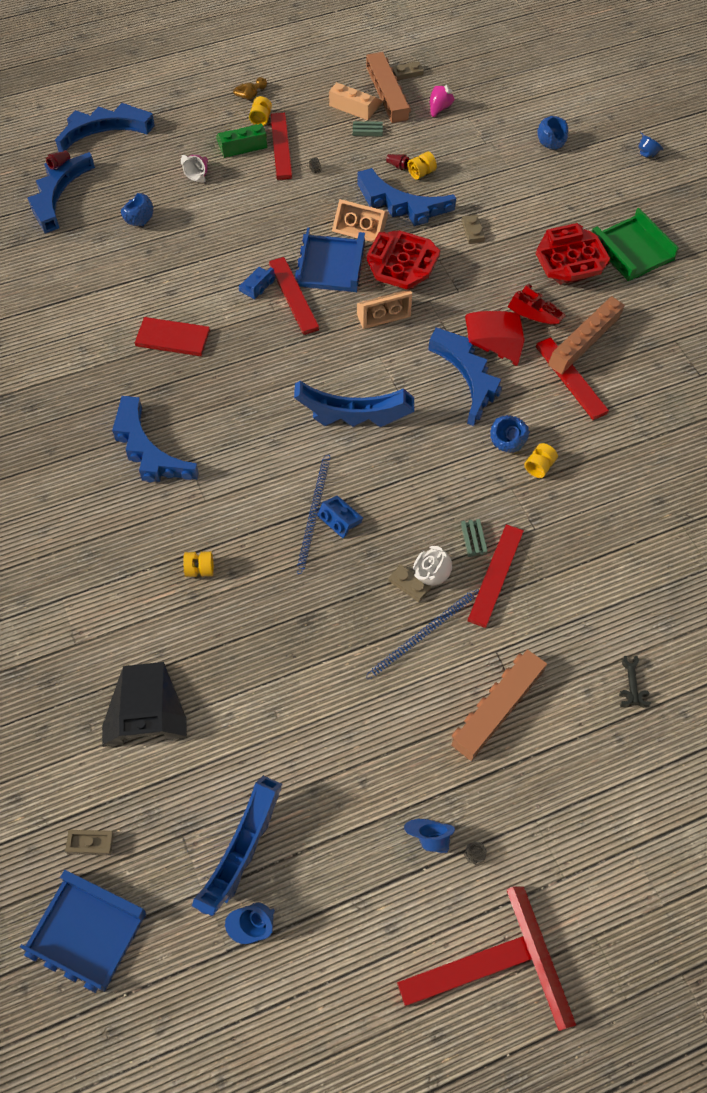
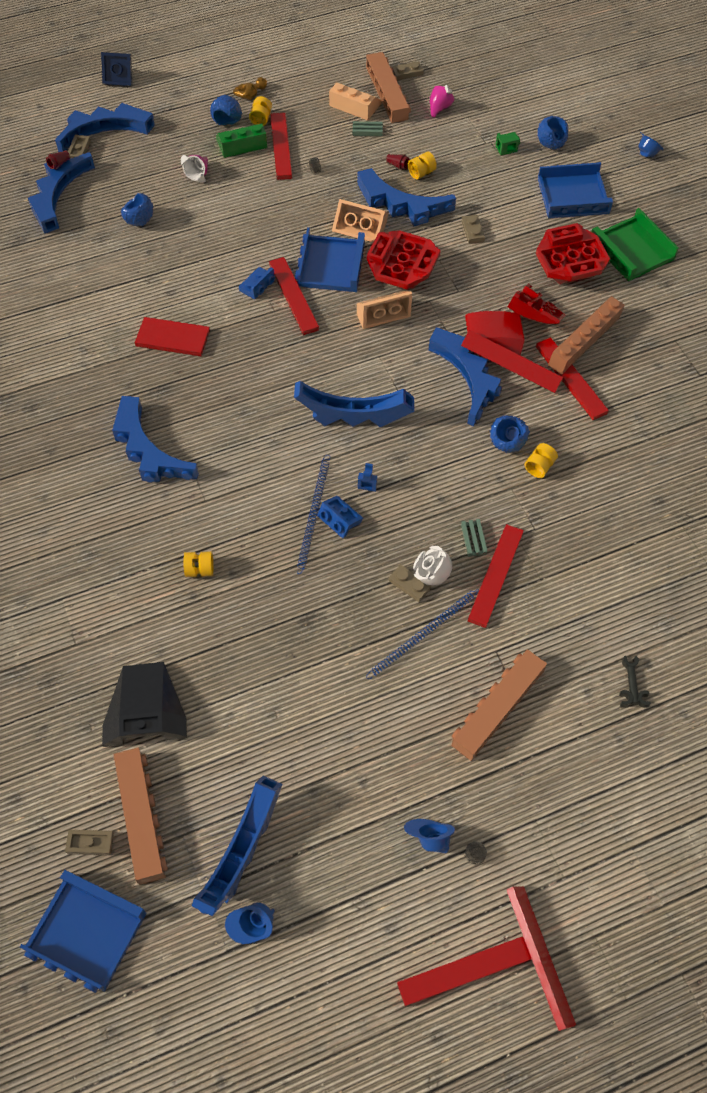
none -> dark tan plate [68,135,91,159]
none -> dark blue tile [101,52,132,86]
none -> nougat brick [113,747,168,885]
none -> blue hair [210,95,242,125]
none -> blue plate [358,463,377,492]
none -> red tile [461,330,563,393]
none -> green brick [495,132,520,156]
none -> blue panel [538,162,613,219]

